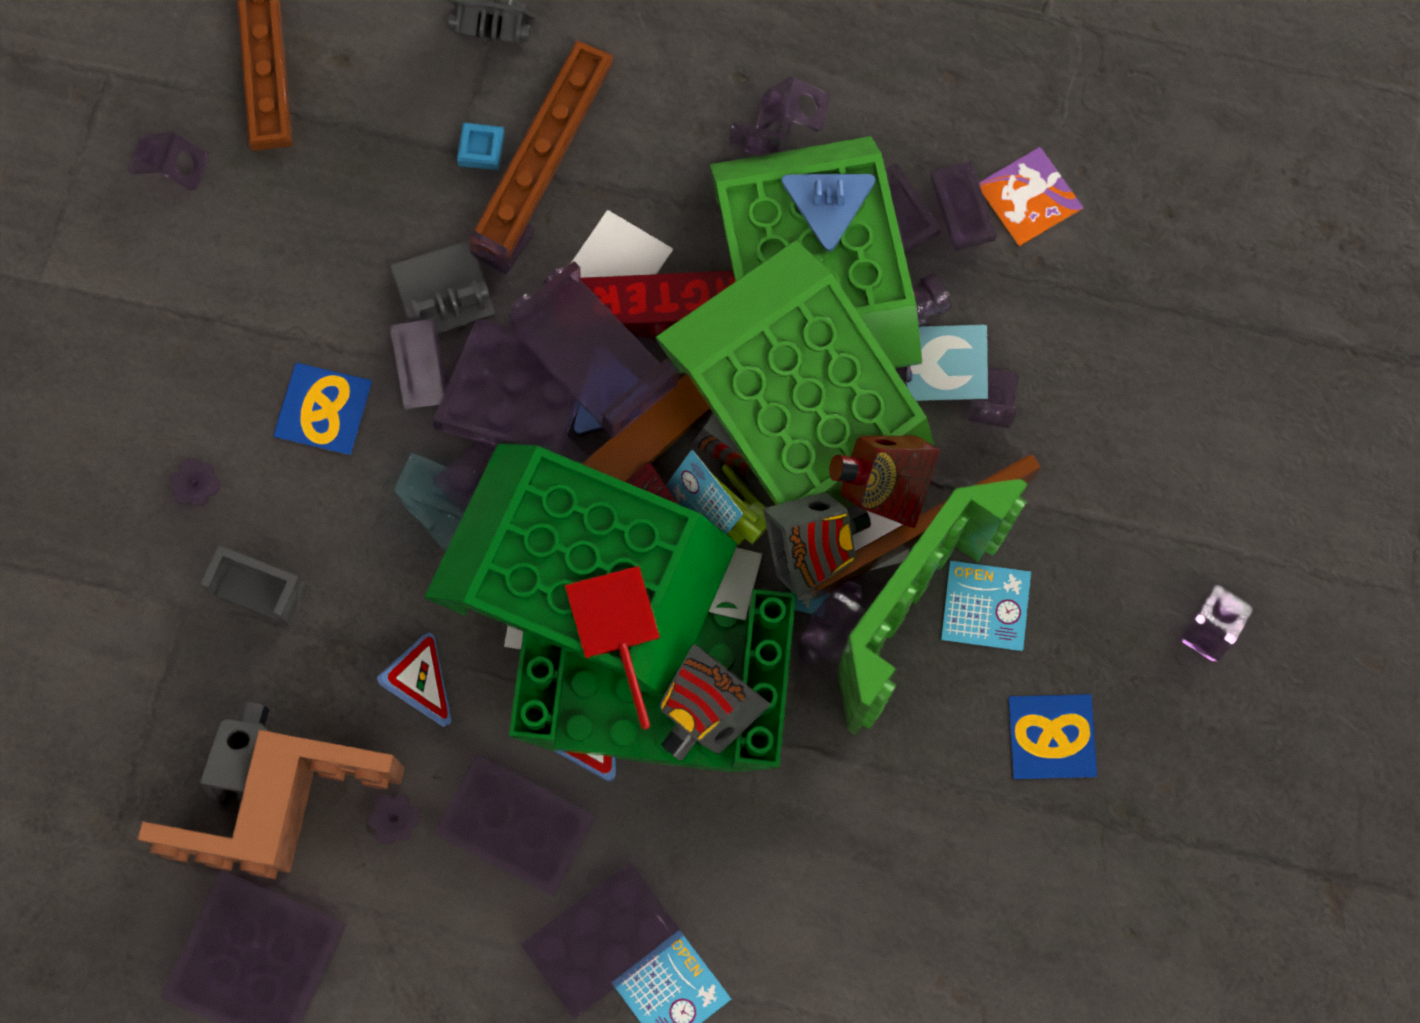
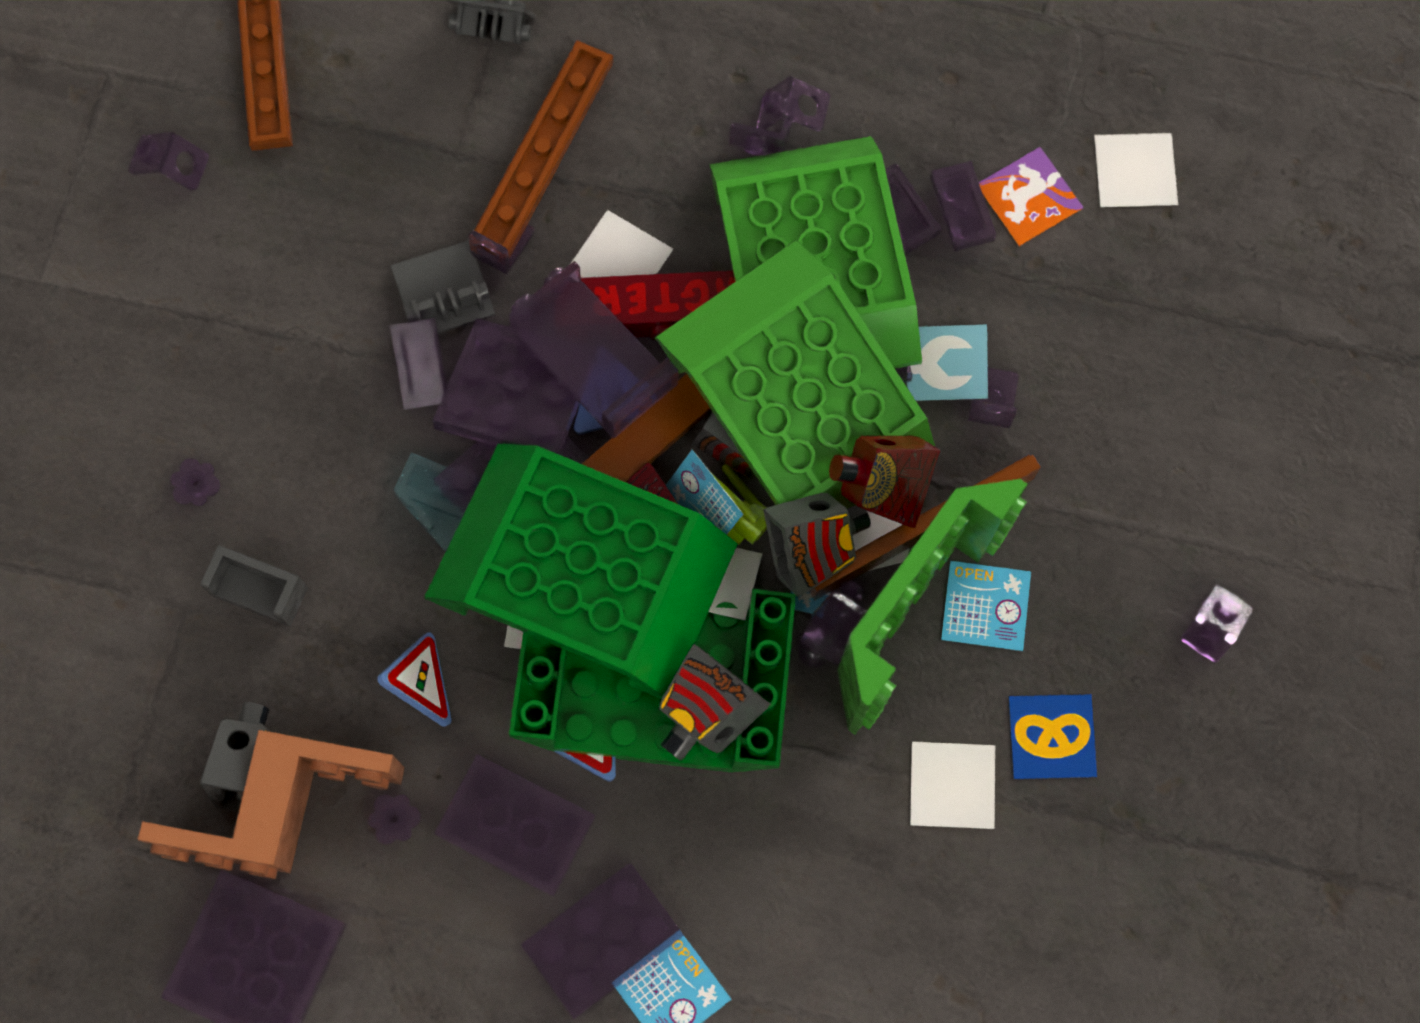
blue sticker [273,363,373,455] -> none
dark azure tile [457,123,505,171] -> none
red piece [565,566,660,730] -> none
medium blue piece [782,174,875,252] -> none
clear purple wheel [913,273,952,326] -> none
none -> white sticker [910,742,995,829]
none -> white sticker [1094,133,1178,207]

